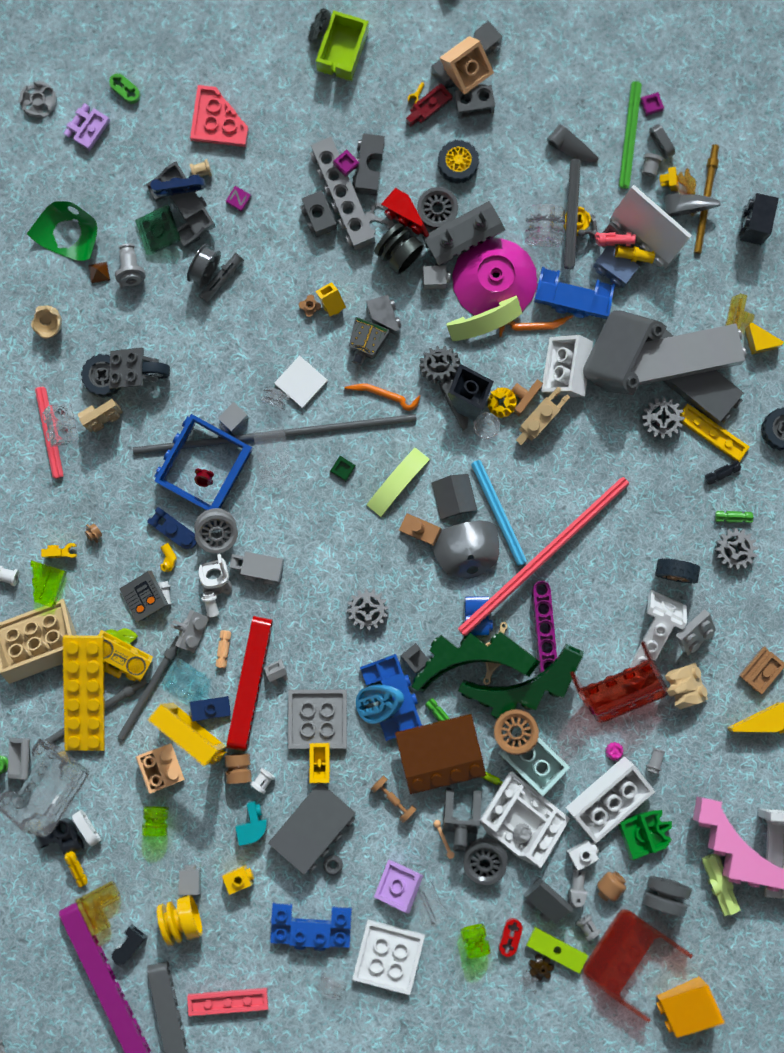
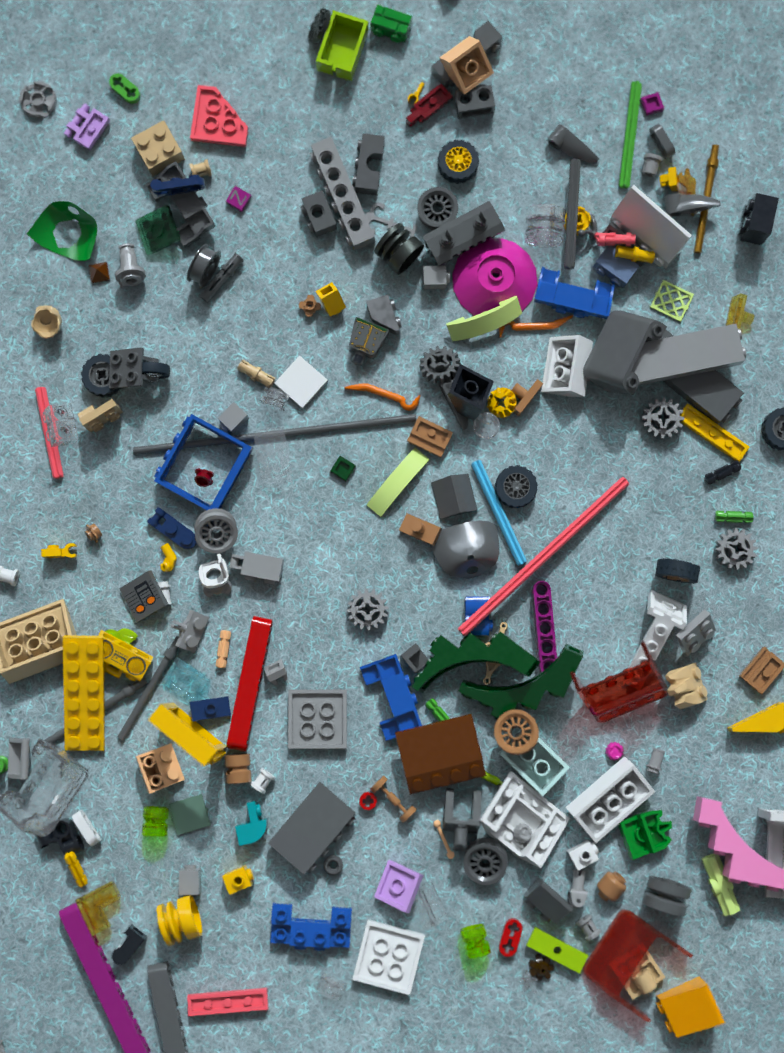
clear neon green wing [30,560,67,608] -> none
white pin [202,591,219,617] -> none
yellow slope [310,743,330,783] -> none
magenta tile [333,149,359,177] -> none
dark azure piece [356,685,404,724] -> none
red slope [381,188,429,237] -> none
tan hinge [516,387,570,445] -> none
yellow slope [745,322,784,355] -> none
none -> tan brick [131,120,185,177]
none -> sand green piece [169,794,211,835]
none -> tan pin [237,359,276,389]
none -> red bush [359,792,377,810]
none -> green brick [370,4,412,43]
none -> medium nougat plate [407,416,453,458]
none -> black wheel [495,465,538,509]
none -> tan plate [609,942,665,1000]
none -> yellowish green window [650,280,694,322]

